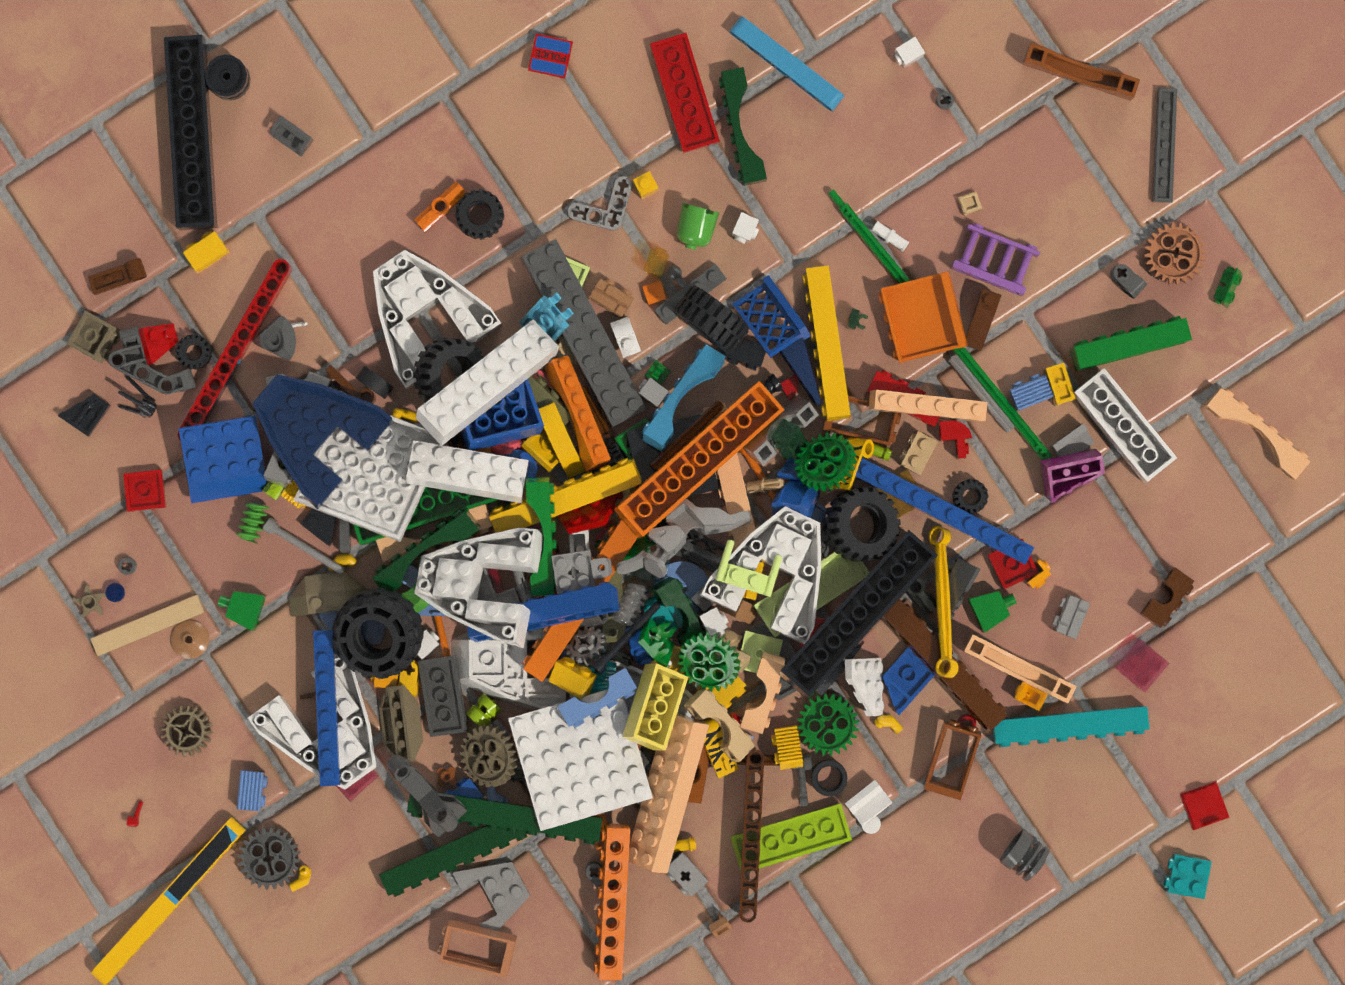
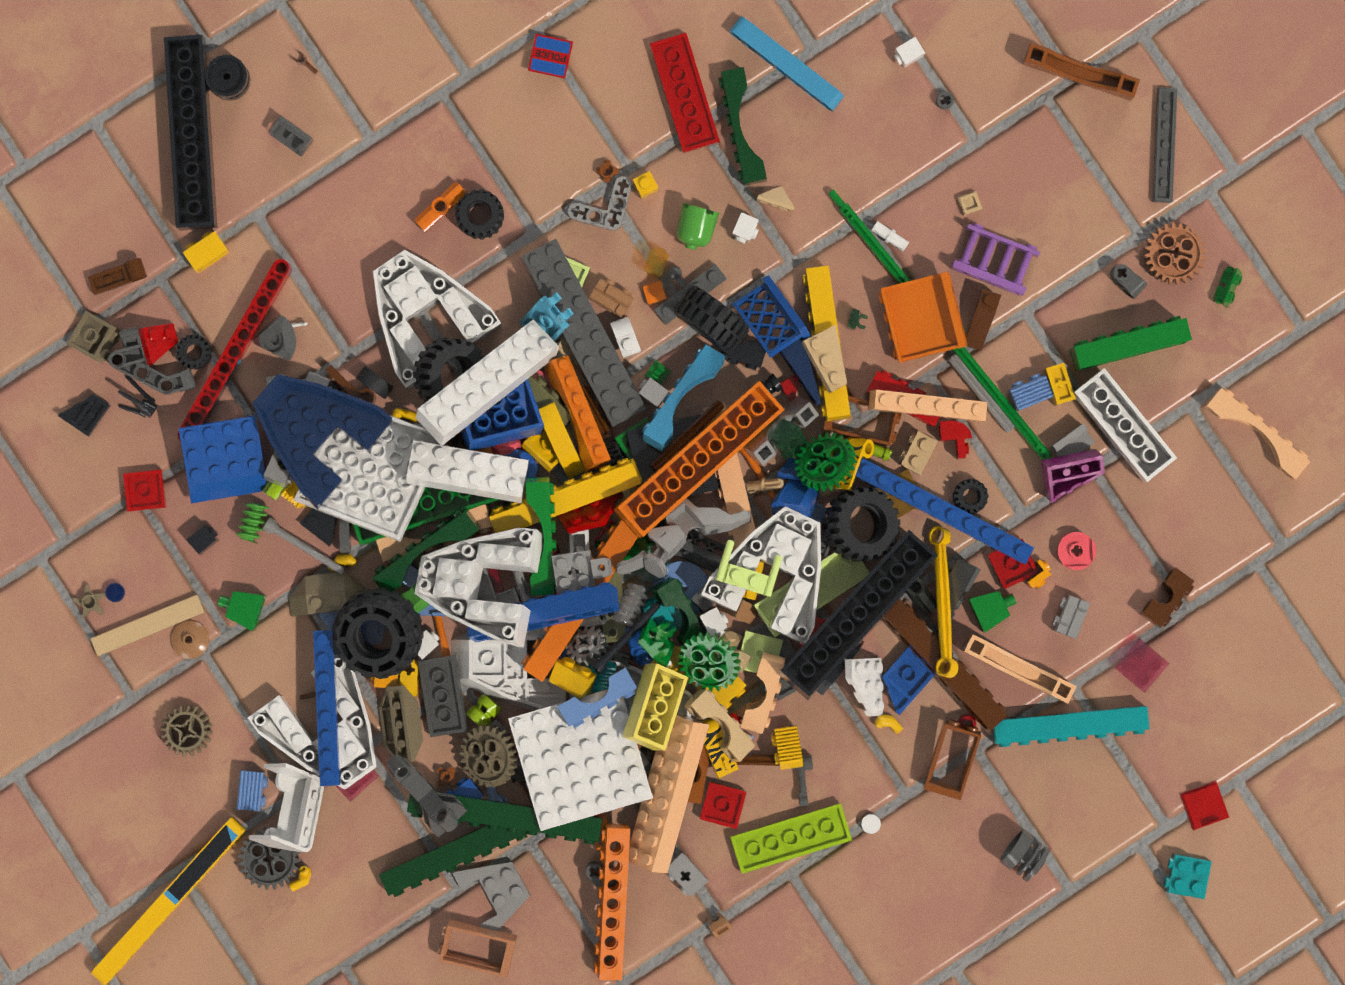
dark grey bush [118,557,137,575] -> none
red hand [127,801,144,827] -> none
yellow pin [673,837,696,853] -> none
reddish brown beam [739,749,764,923] -> none
green gear [797,693,859,756] -> none
black tyre [810,759,848,797] -> none
white panel [845,780,892,826] -> none
light orange bracket [1015,682,1048,711] -> none
none -> black brick [187,525,219,555]
none -> white windscreen [249,763,324,852]
none -> reddish brown hand [293,51,318,74]
none -> dark orange plate [596,160,619,183]
none -> red plate [700,782,747,829]
none -> tan slope [757,186,794,213]
none -> tan wing [802,325,847,393]
none -> coral plate [1057,532,1096,570]

